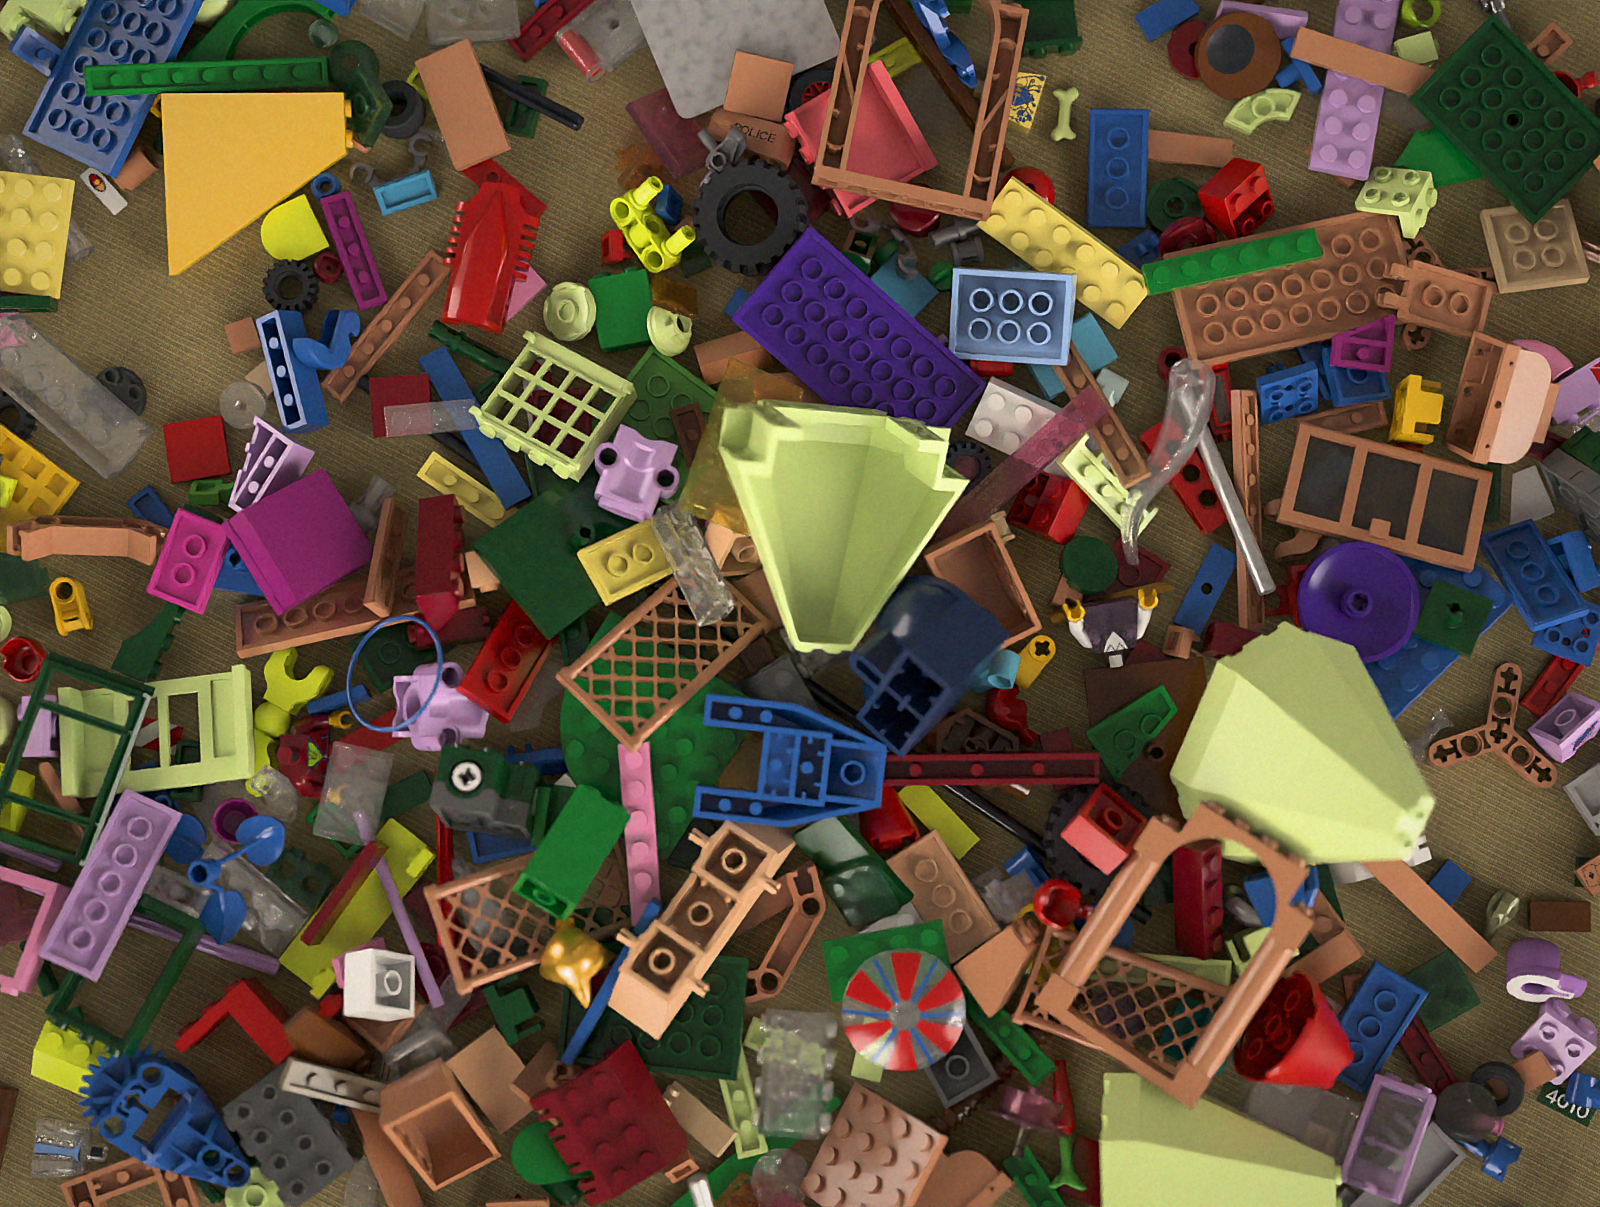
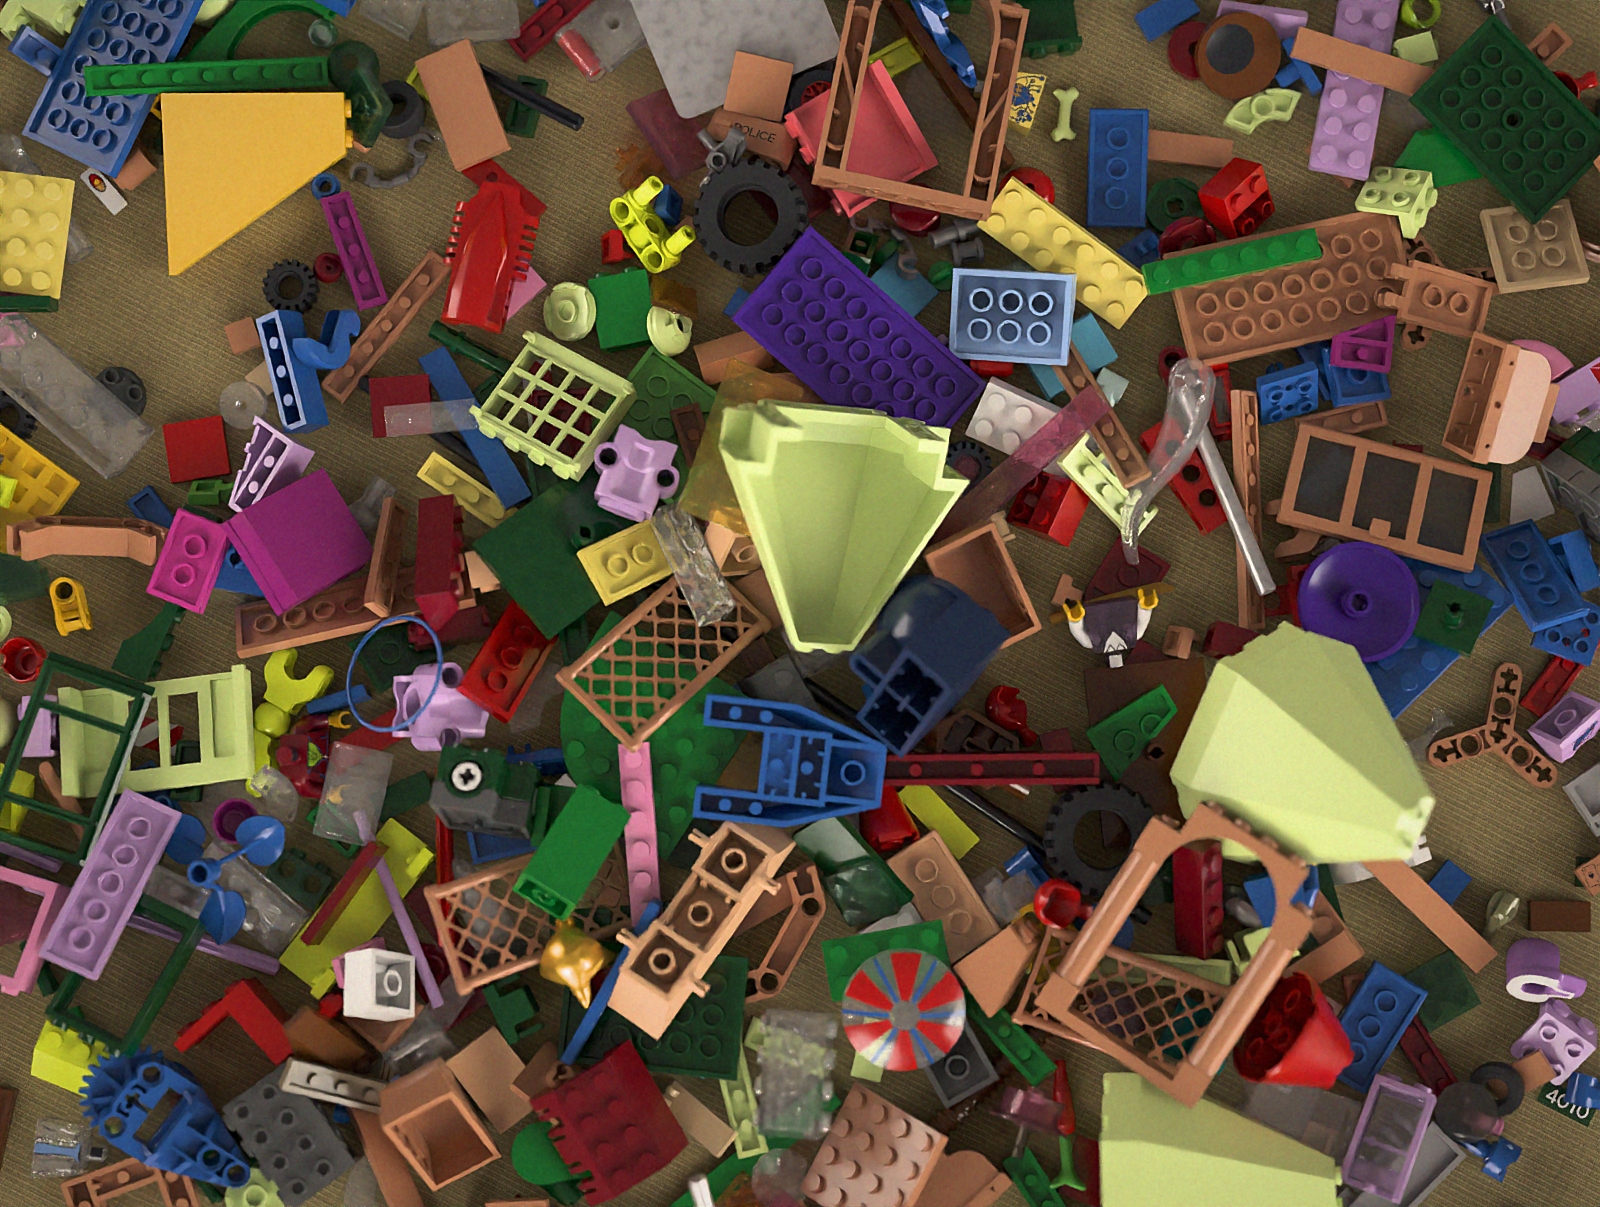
neon yellow tile [261,194,331,263] -> none
dark azure tile [373,168,439,216] -> none
nougat tile [662,1147,700,1184] -> none
tile [679,240,712,278] -> none
medium azure piece [970,649,1021,694] -> none
yellow piece [1014,635,1056,691] -> none
dark green tile [1059,536,1117,595] -> none
red slope [1060,782,1149,875] -> none
blue tile [1172,542,1237,635] -> none
yellow panel [1388,374,1444,445] -> none

